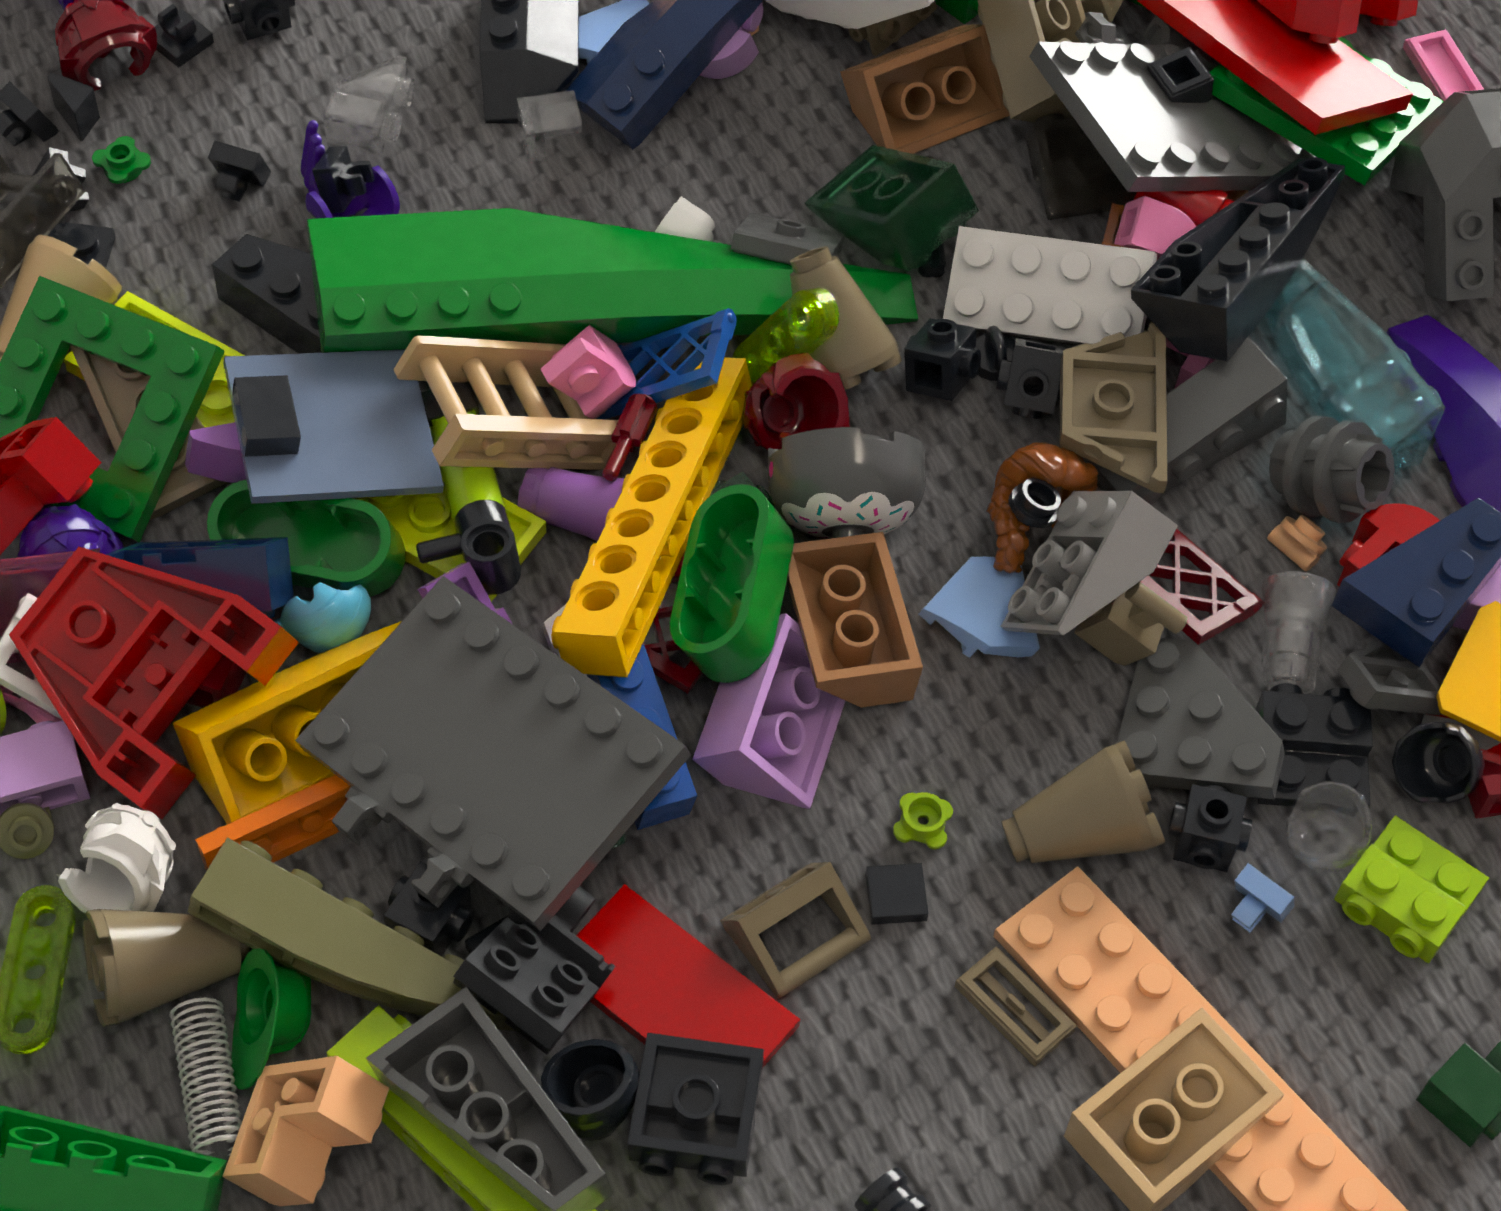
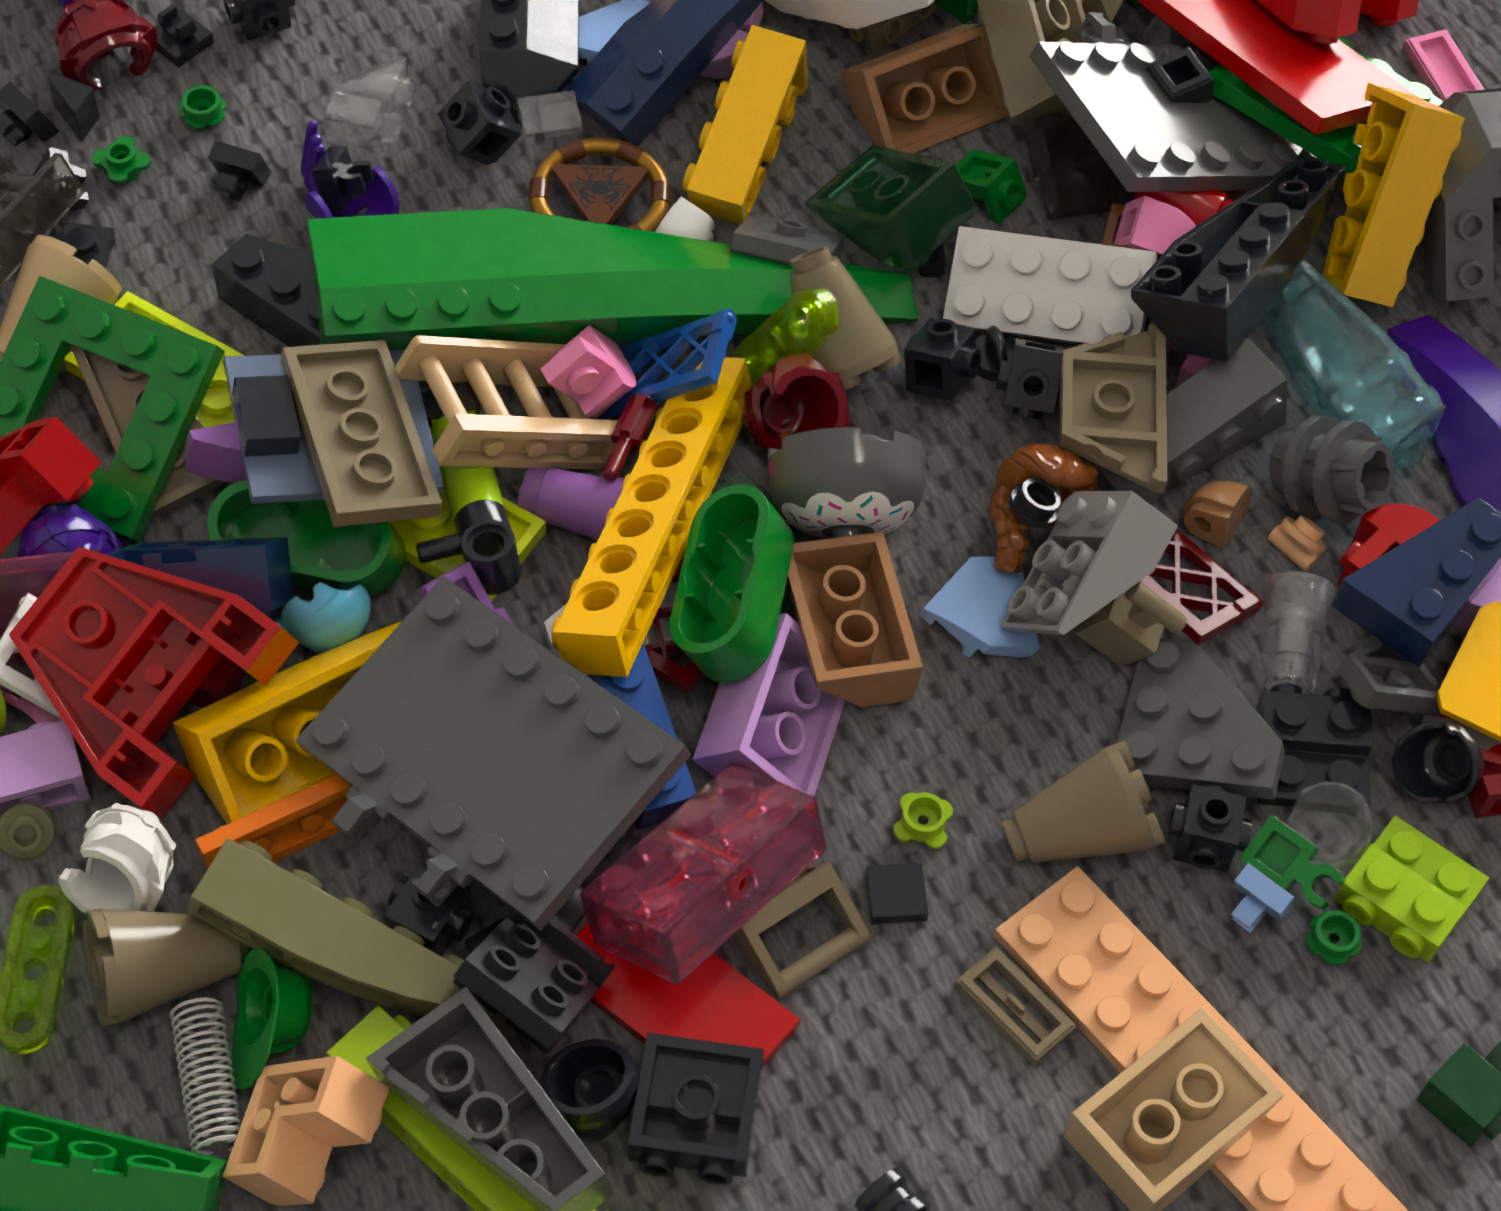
none -> green plate [179,85,226,129]
none -> dark tan plate [280,340,442,527]
none -> black brick [437,81,522,165]
none -> piece [528,138,671,232]
none -> clear pink brick [580,762,827,986]
none -> yellow wedge [682,25,808,225]
none -> green bracket [943,149,1027,224]
none -> medium nougat piece [1184,480,1252,549]
none -> green plate [1239,814,1346,910]
none -> green plate [1306,910,1362,965]
none -> yellow wedge [1321,82,1465,307]

